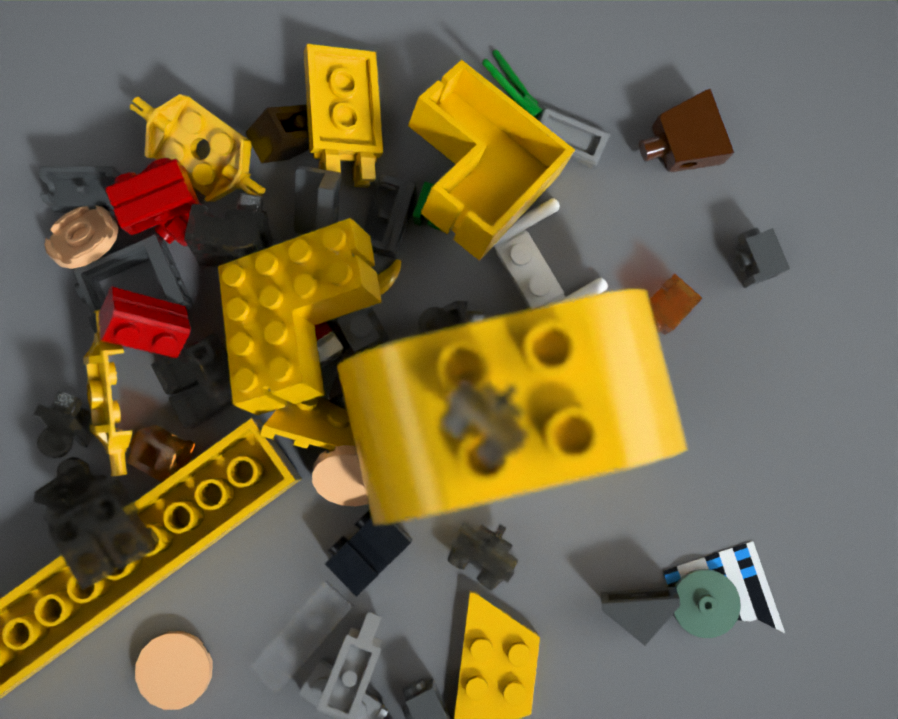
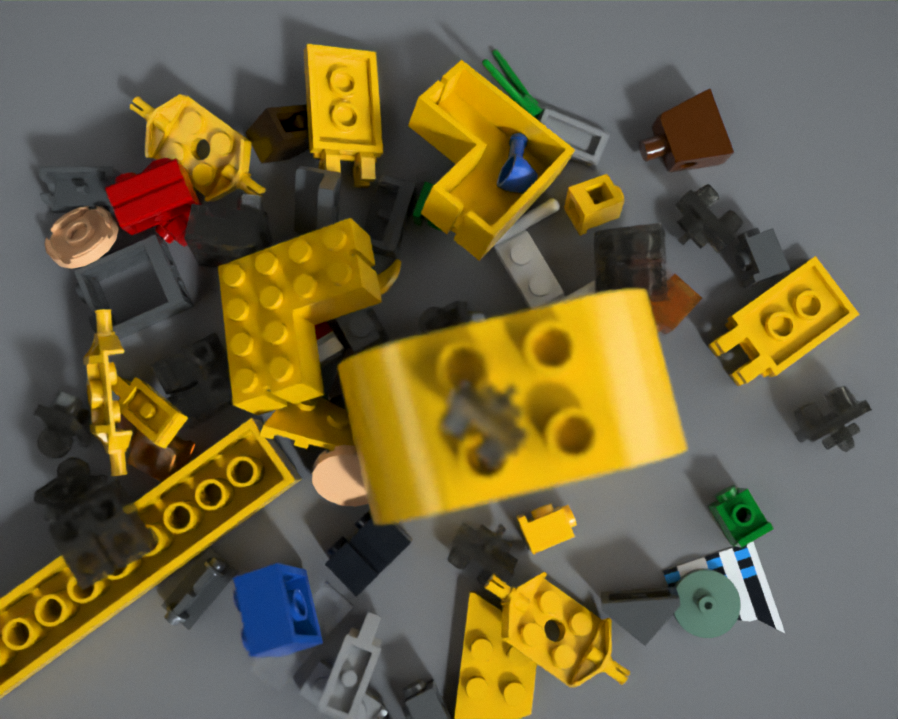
red brick [98,287,191,358] -> none
light nougat tile [135,631,213,710] -> none
none -> yellow hinge [111,375,188,449]
none -> dark grey hinge [161,547,239,630]
none -> blue brick [233,563,323,657]
none -> yellow plate [484,572,630,688]
none -> blue bar [497,133,538,194]
none -> yellow brick [516,503,577,554]
none -> yellow brick [564,174,624,236]
none -> clear smoke hips [594,222,668,302]
none -> clear smoke hips [675,184,743,253]
none -> yellow tile [708,256,860,386]
none -> green brick [708,485,774,548]
none -> clear smoke hips [793,385,872,452]

